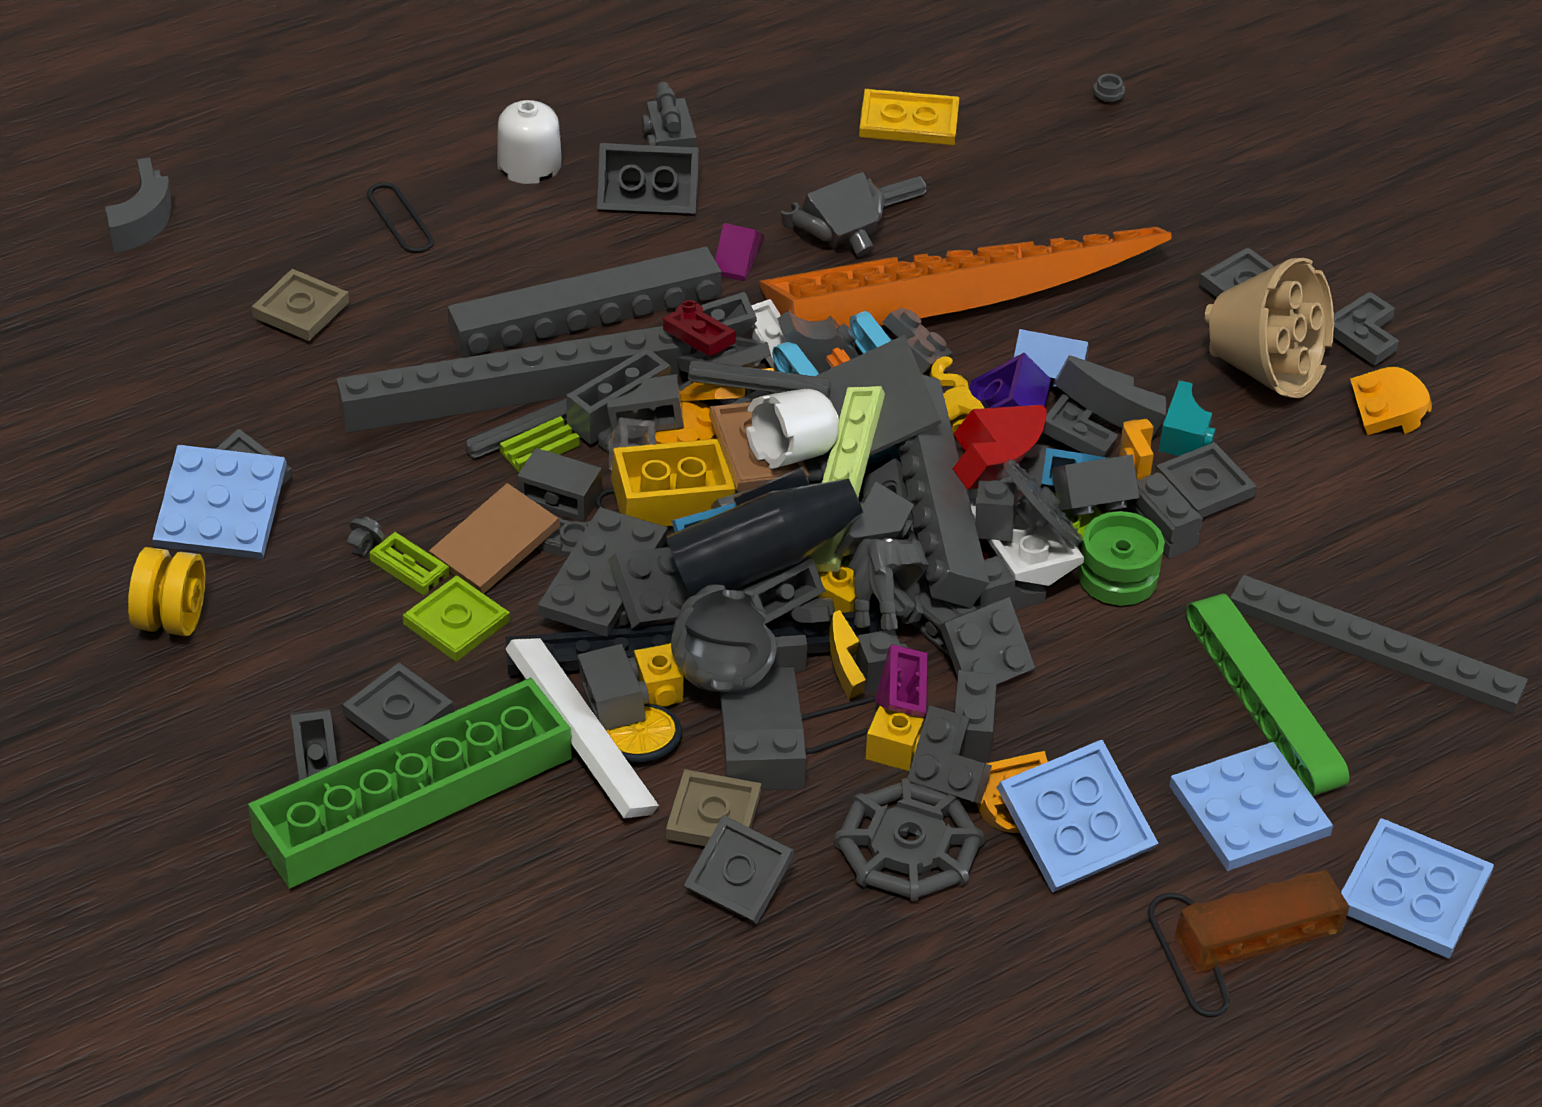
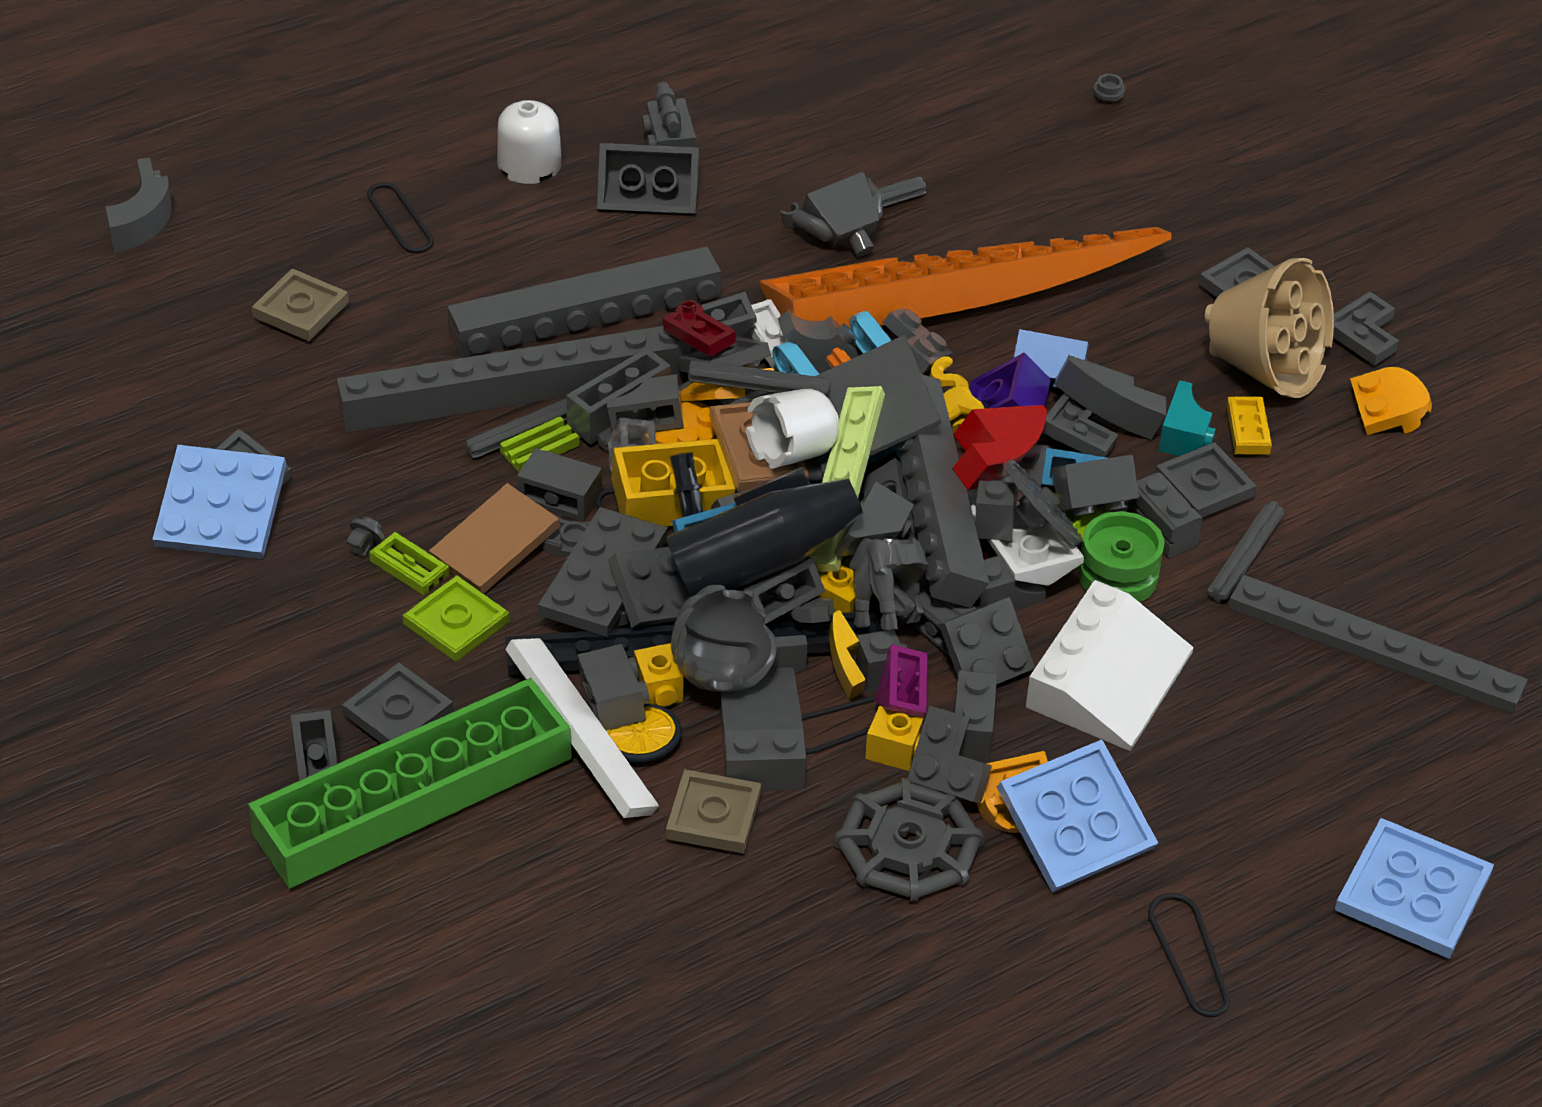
yellow wheel [128,547,206,636] -> none
dark grey plate [684,815,796,925] -> none
magenta slope [715,223,764,281] -> none
yellow tile [859,89,959,145] -> none
light orange slope [1118,419,1154,480] -> none
light blue plate [1169,742,1333,871] -> none
clear orange brick [1175,870,1349,973] -> none
bright green beam [1186,593,1349,796] -> none
none -> black axle [670,452,703,517]
none -> white slope [1026,580,1193,751]
none -> dark grey axle [1208,501,1284,603]
none -> yellow plate [1226,397,1272,454]

